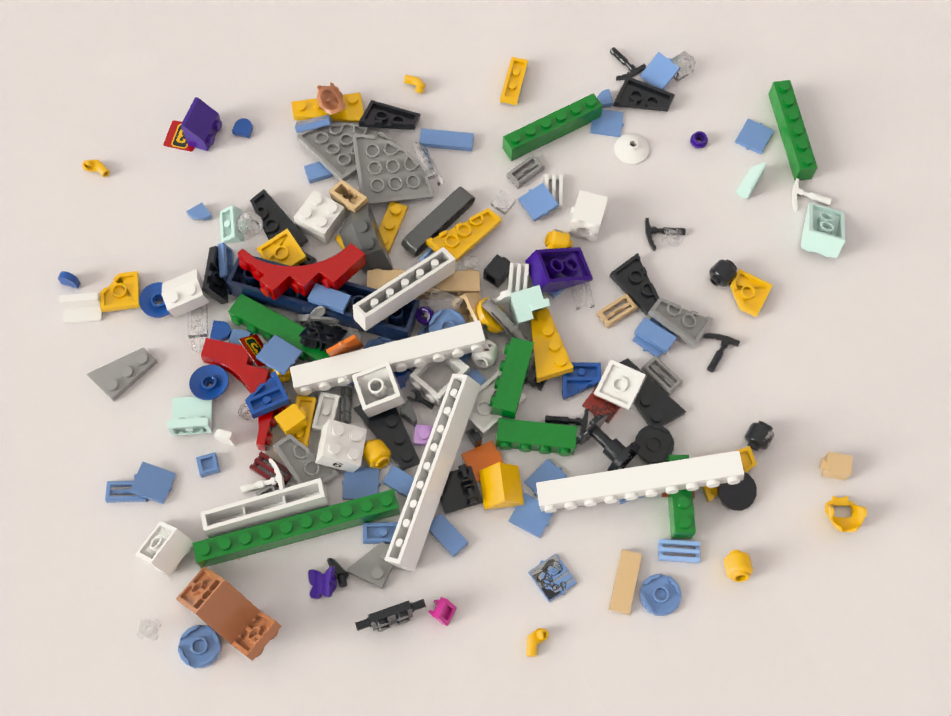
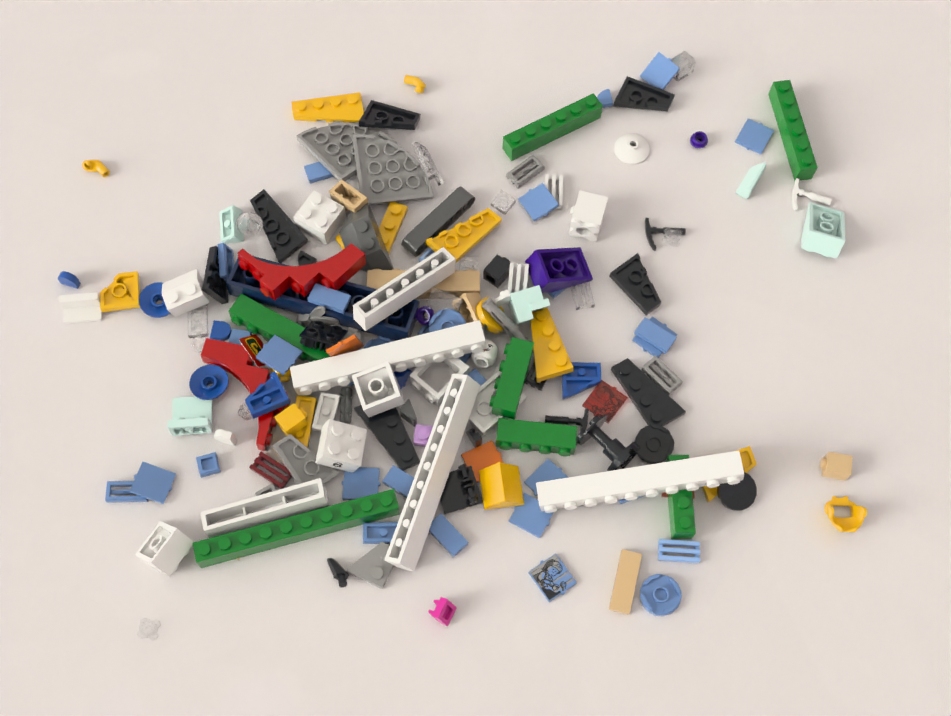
light grey wing [87,348,158,401] -> none
sticker [163,120,195,152] -> none
nougat bracket [176,566,281,661] -> none
medium blue tile [178,625,222,668] -> none
dark purple slope [181,97,222,151] -> none
medium blue tile [186,202,212,221] -> none
blue tile [232,118,253,138] -> none
white piece [240,458,285,493] -> none
yellow plate [256,229,308,266] -> none
medium blue tile [295,114,332,133] -> none
dark purple animal [308,566,337,599] -> none
nougat hat [317,82,345,114] -> none
black plate [355,599,426,632] -> none
yellow head [362,439,391,469] -> none
black hand [407,390,434,409] -> none
medium blue tile [419,128,474,151] -> none
yellow plate [500,57,528,105] -> none
yellow arm [526,628,549,657] -> none
yellow head [544,229,573,249] -> none
medium blue piece [590,109,624,137] -> none
white plate [594,359,647,411] -> none
tan tile [596,293,638,329] -> none
black piece [610,47,646,81] -> none
light grey wing [648,297,714,348] -> none
black piece [703,333,740,373] -> none
black head [709,259,737,287] -> none
yellow head [724,550,753,582] -> none
yellow plate [730,269,773,317] -> none
black head [744,421,774,451] -> none

